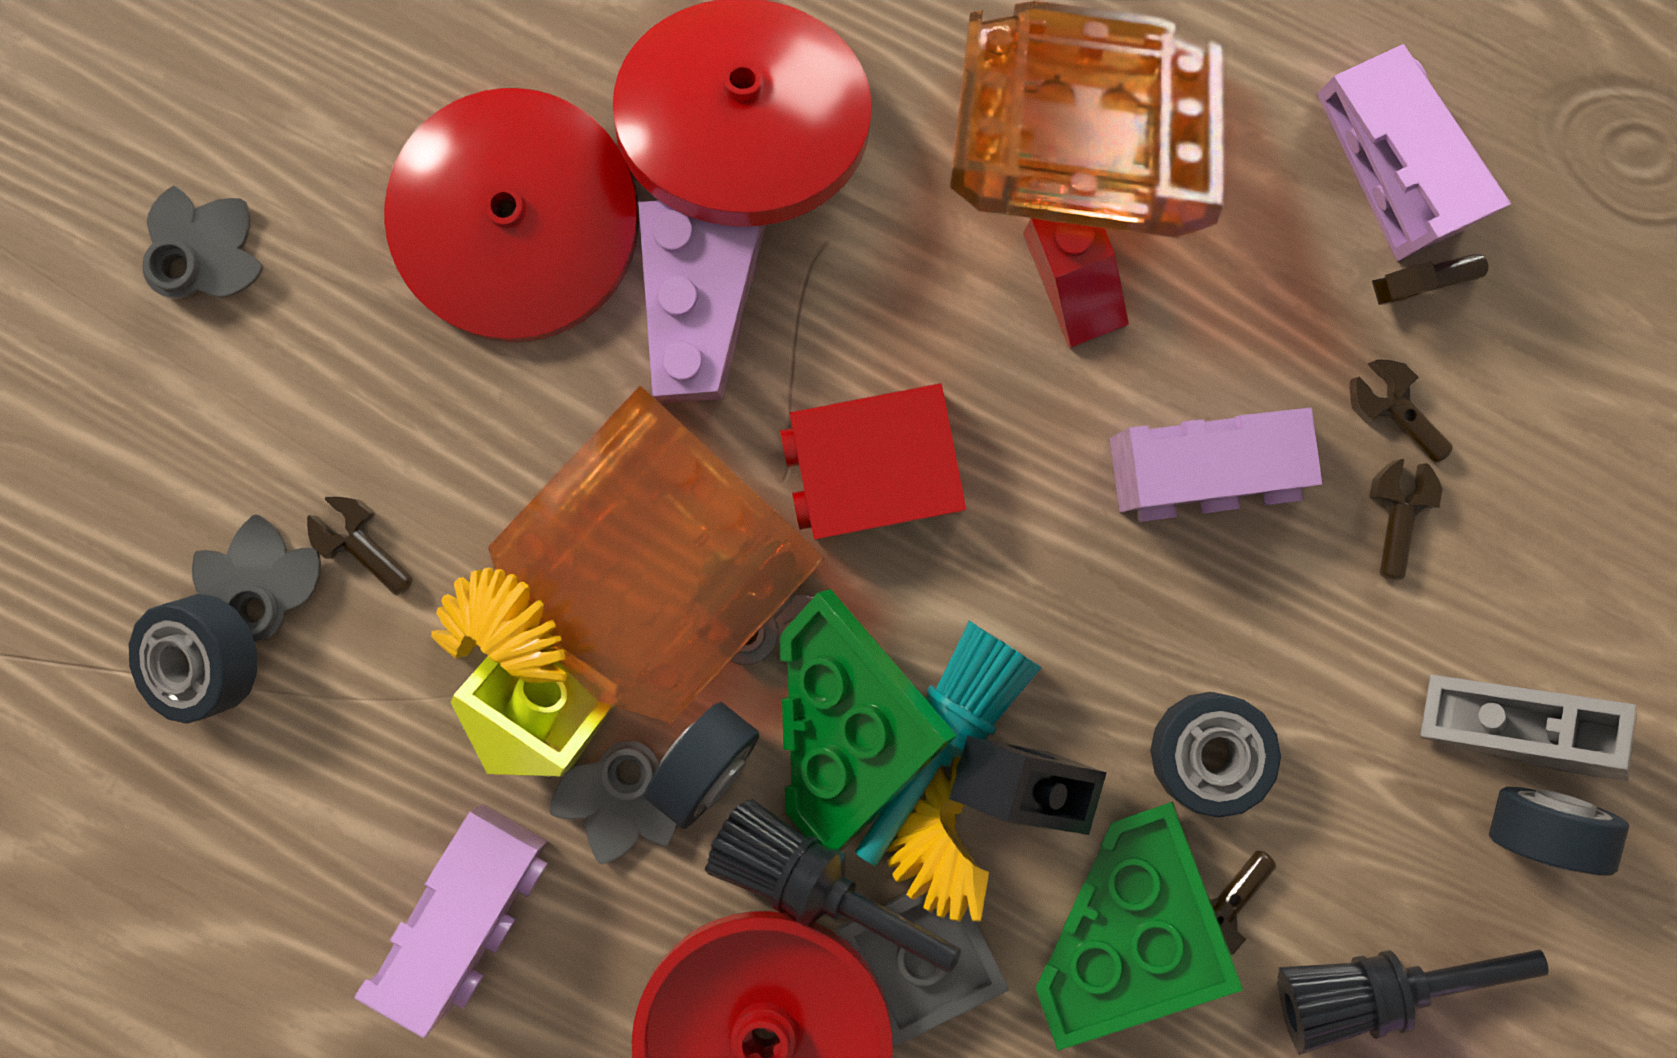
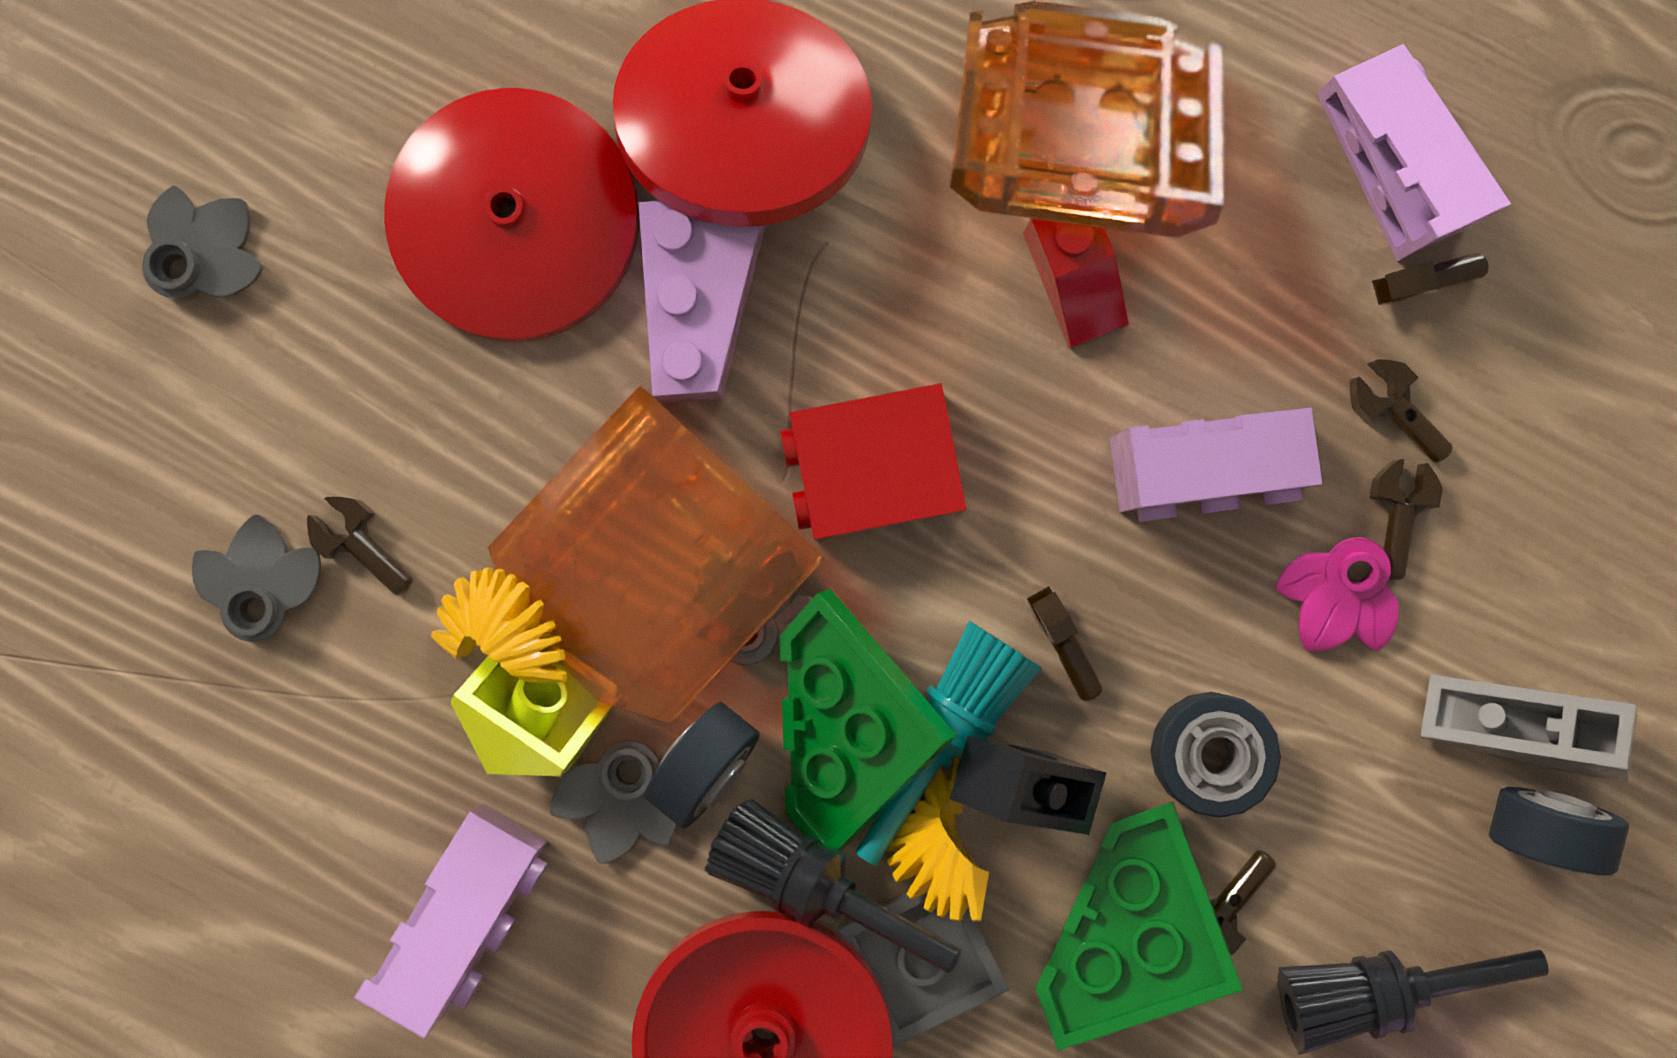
black wheel [128,594,257,724] -> none
none -> dark brown bar [1027,586,1102,701]
none -> dark pink plate [1275,537,1399,652]

